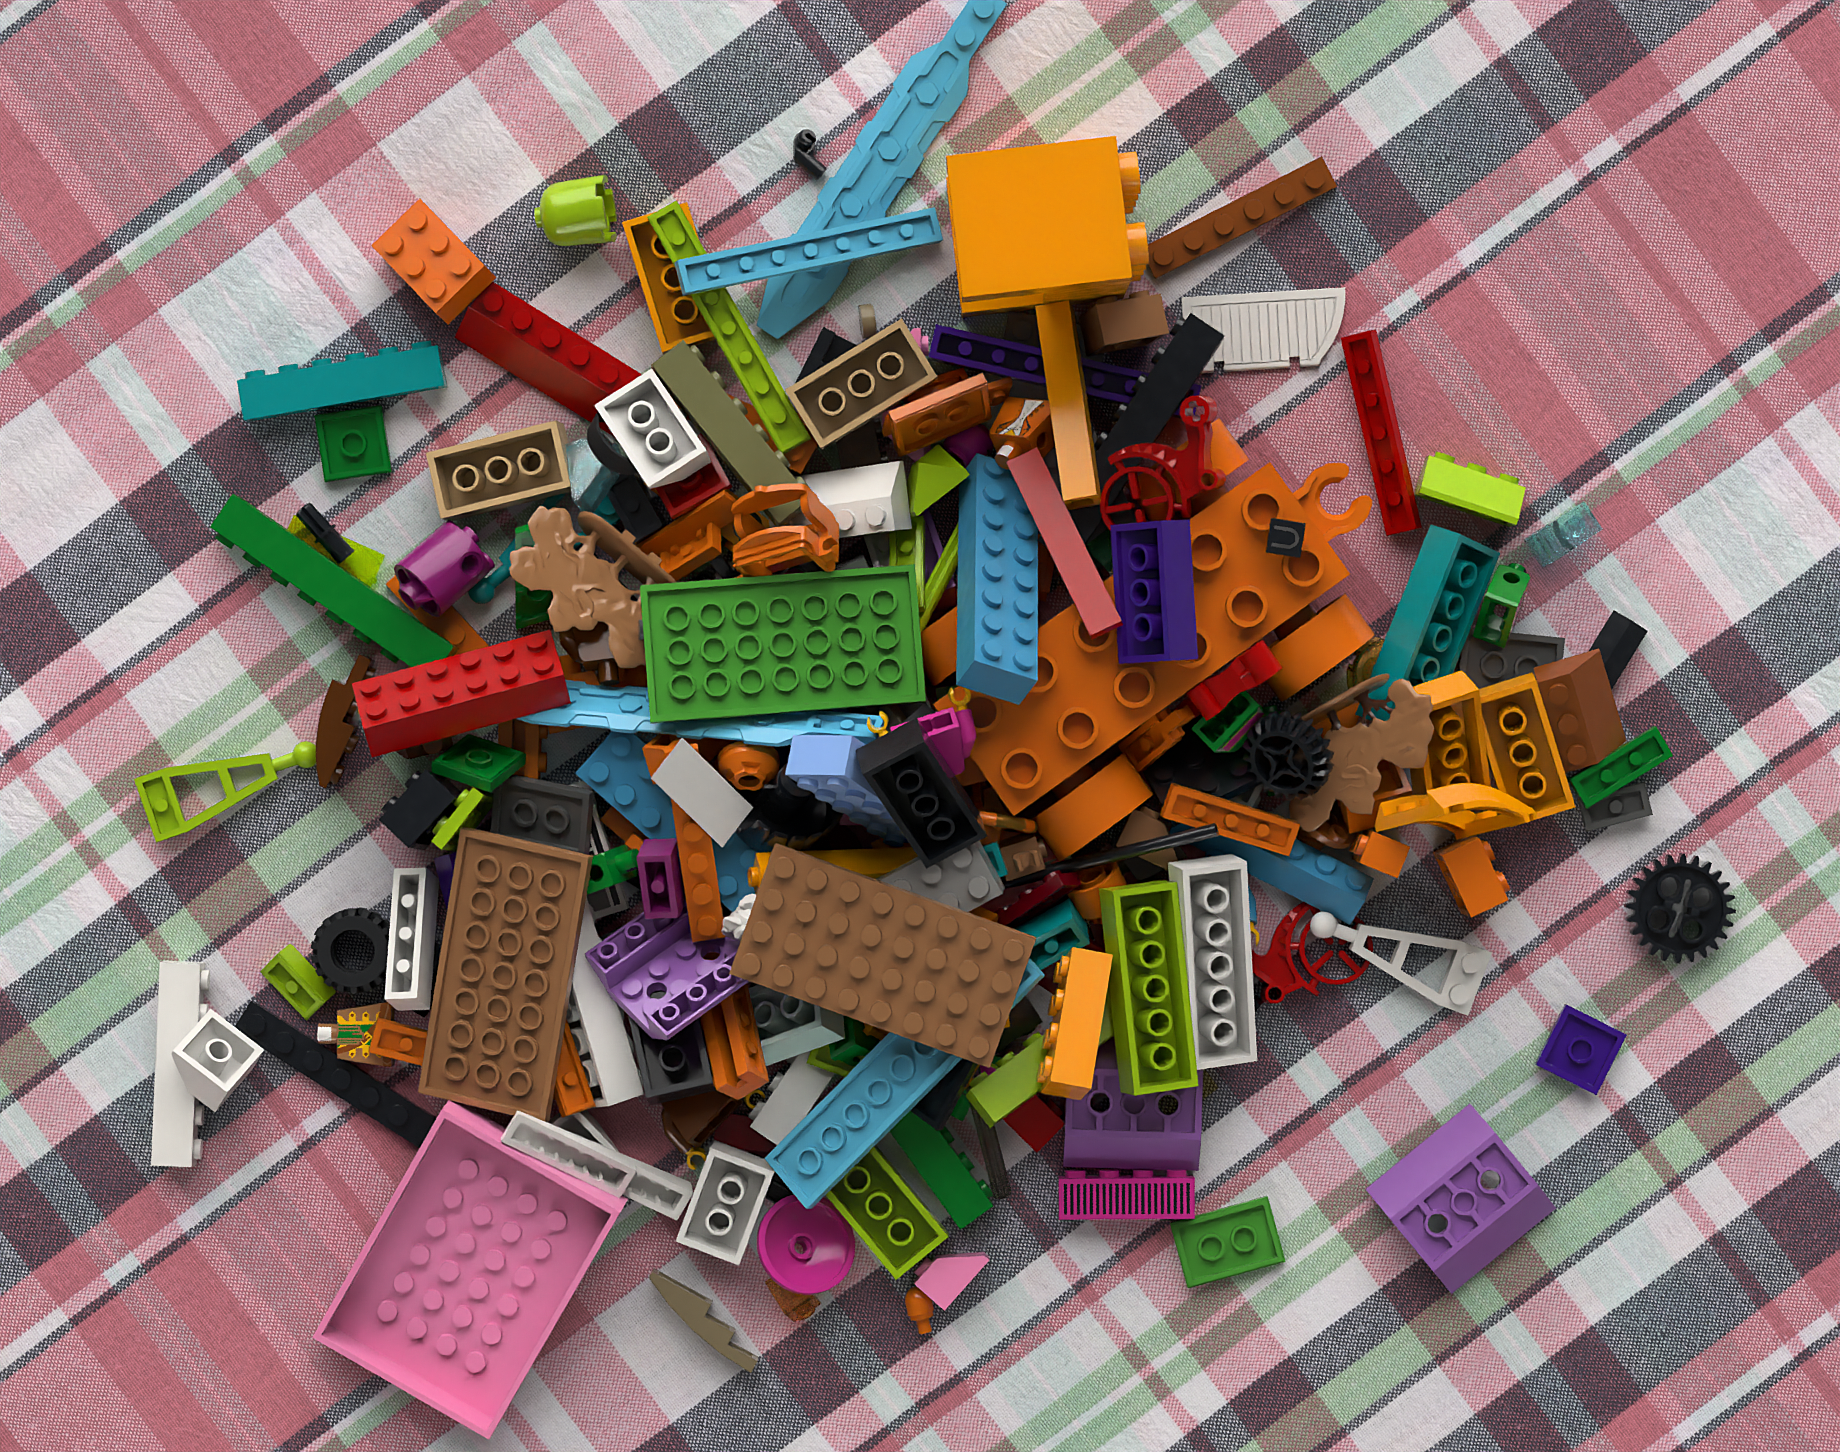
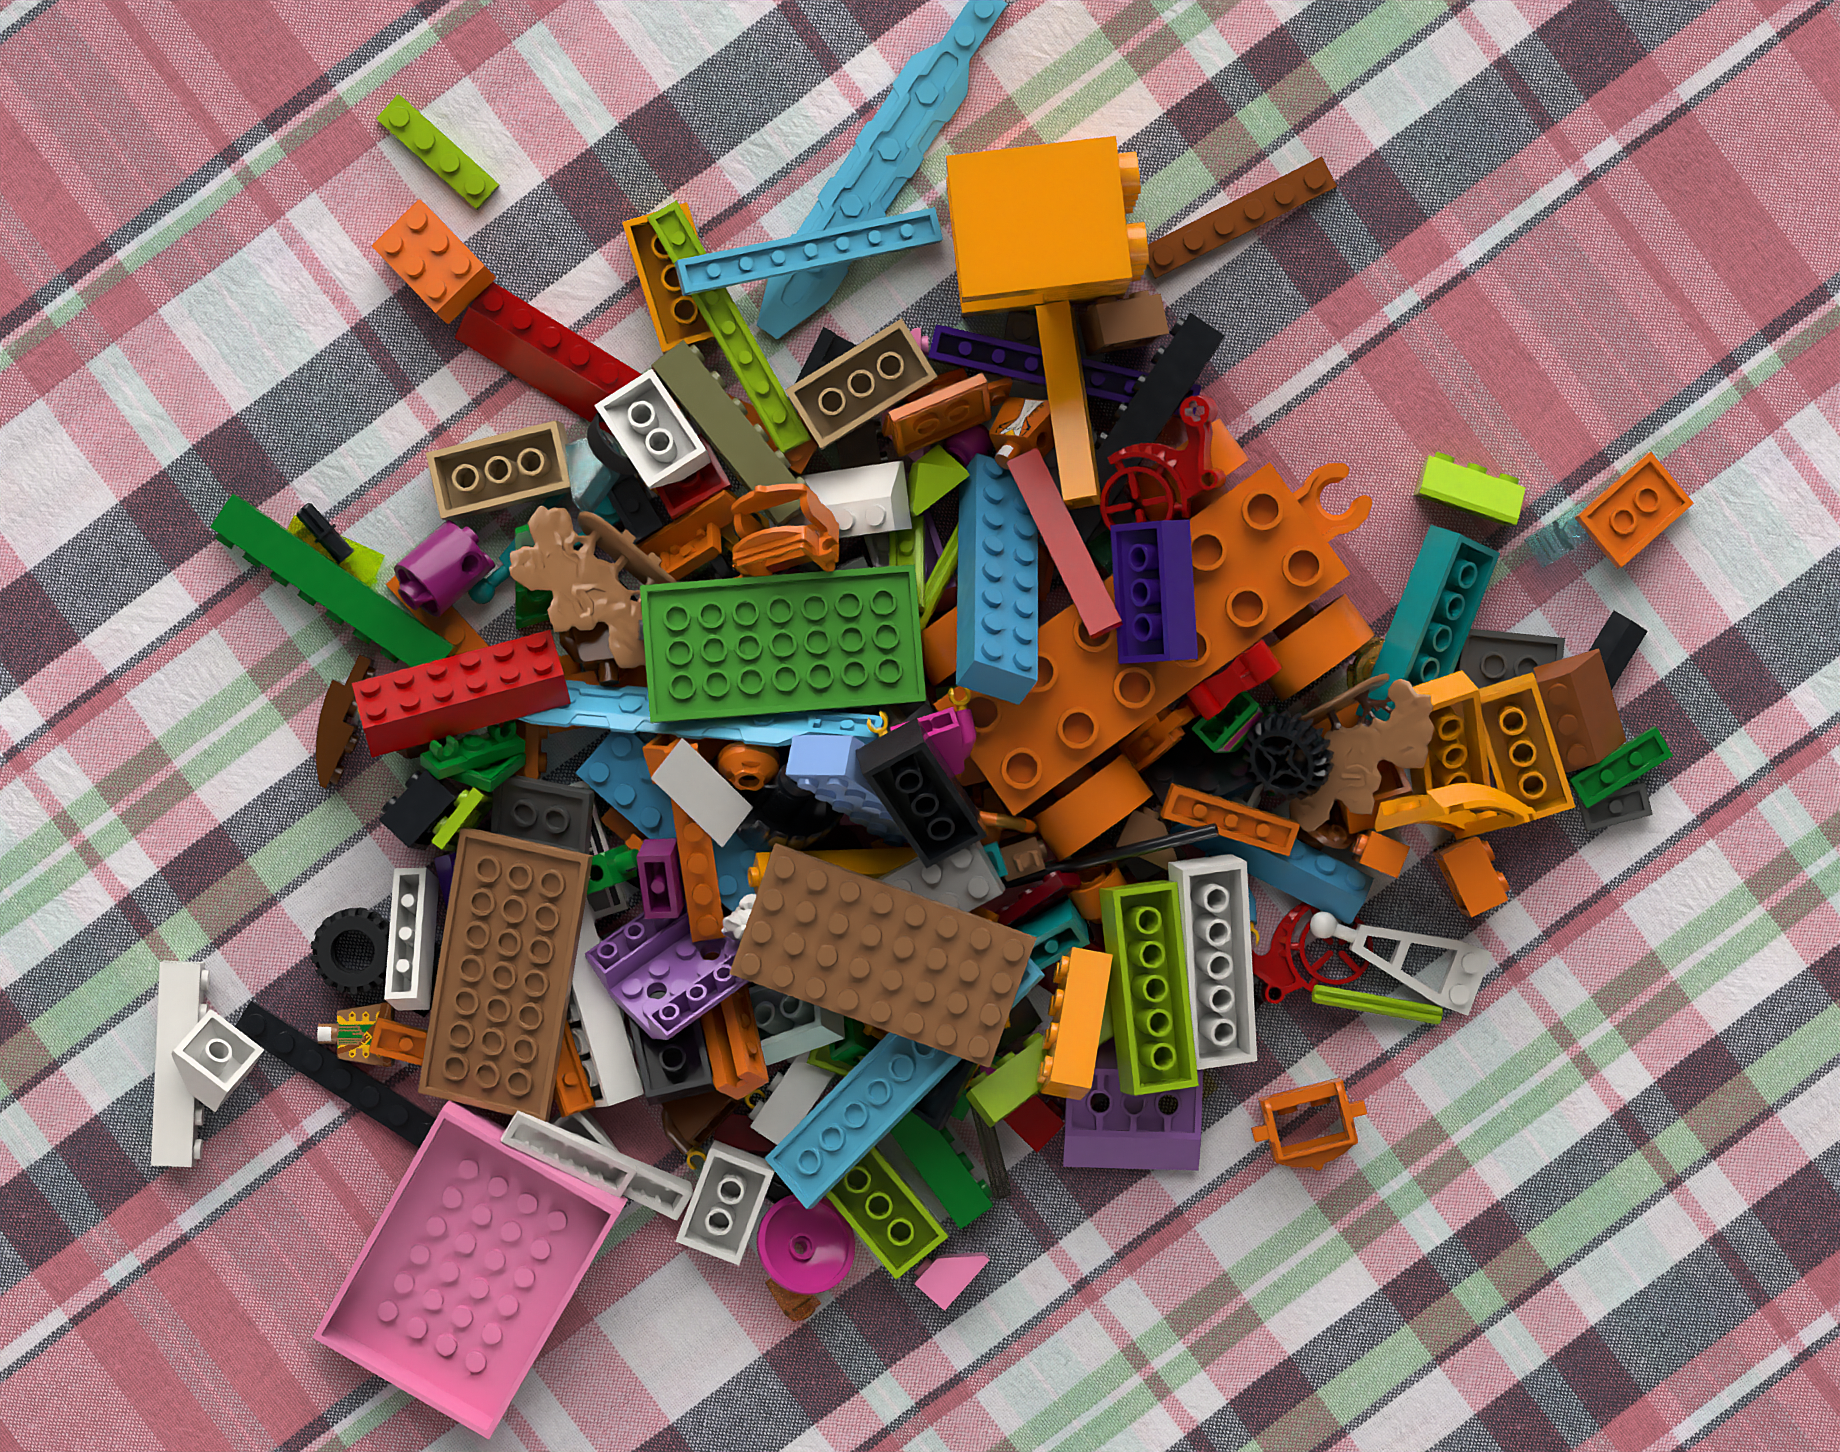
lime plate [134,741,316,843] -> none
teal brick [237,341,447,422] -> none
lime slope [260,944,336,1021] -> none
green tile [314,405,393,483] -> none
lime cylinder [534,175,617,246] -> none
dark tan slope [649,1268,759,1373] -> none
black arm [793,129,827,181] -> none
dark tan tile [858,304,876,339] -> none
orange cylinder [905,1286,934,1334] -> none
dark pink brick [1058,1169,1195,1220] -> none
bright green tile [1169,1196,1286,1288] -> none
white piece [1181,287,1345,373] -> none
black tile [1265,518,1306,558] -> none
red plate [1341,329,1422,536] -> none
medium lavender slope [1366,1103,1556,1294] -> none
green torso [1473,563,1531,648] -> none
dark purple plate [1535,1004,1627,1095] -> none
black gear [1624,853,1736,964] -> none
none -> lime plate [376,93,500,210]
none -> green plate [420,720,525,780]
none -> orange animal [1251,1077,1368,1171]
none -> lime axle [1312,984,1443,1025]
none -> orange plate [1574,452,1694,569]

